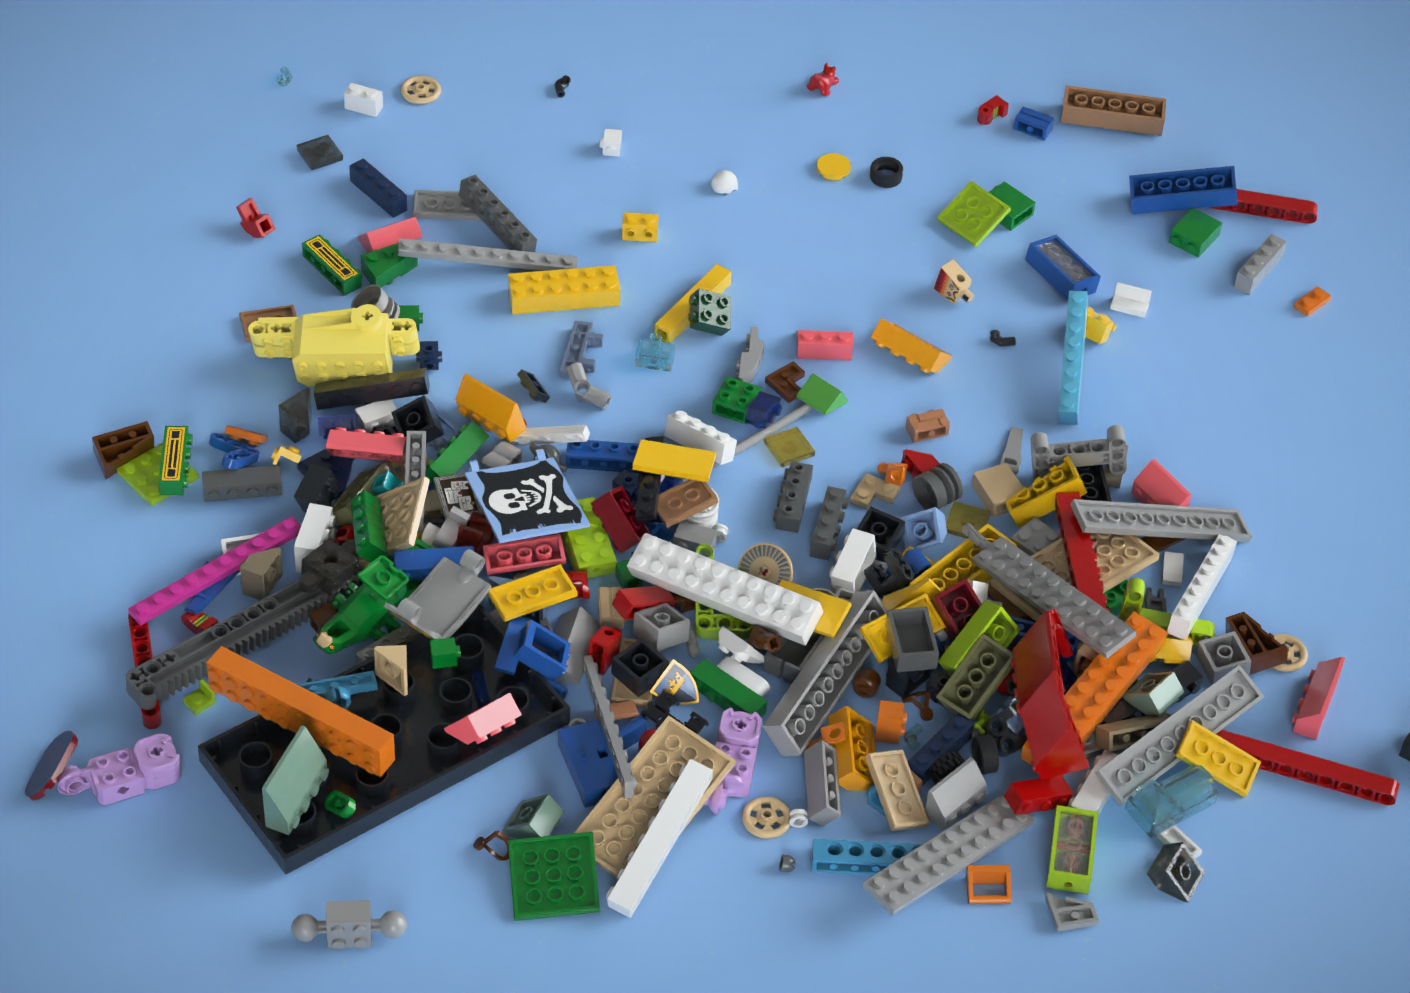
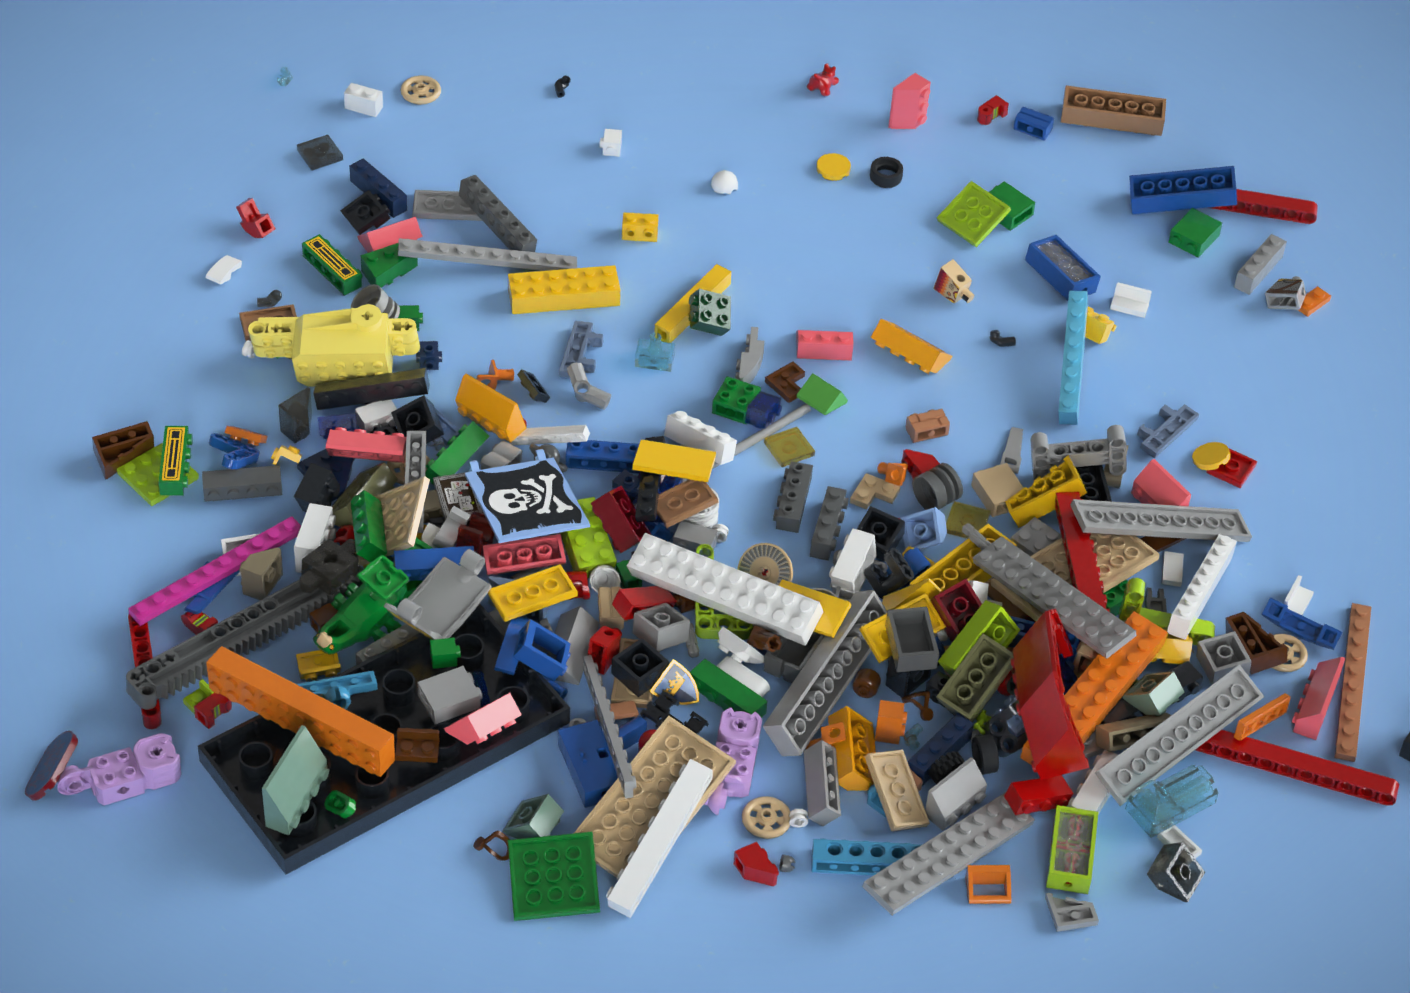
light grey brick [291,900,407,949] -> none
teal brick [370,471,405,496] -> none
tan slope [374,645,408,696] -> none
yellow tile [1175,720,1261,797] -> none
none -> red leg [194,693,232,729]
none -> white slope [206,255,242,284]
none -> white bush [242,340,255,359]
none -> clear smoke arm [257,290,282,307]
none -> yellow bracket [296,650,341,681]
none -> black plate [340,190,391,235]
none -> reddish brown bracket [395,728,440,763]
none -> light grey brick [418,666,482,724]
none -> orange bracket [476,360,514,390]
none -> white hair [589,565,621,593]
none -> red slope [733,842,779,886]
none -> coral slope [889,73,931,129]
none -> sand blue hinge [1137,404,1199,458]
none -> yellow tile [1192,442,1230,470]
none -> red tile [1207,448,1257,489]
none -> orange tile [1234,693,1291,741]
none -> blue slope [1262,597,1343,650]
none -> light grey torso [1265,276,1306,310]
none -> white panel [1284,575,1314,616]
none -> nougat plate [1334,603,1371,762]

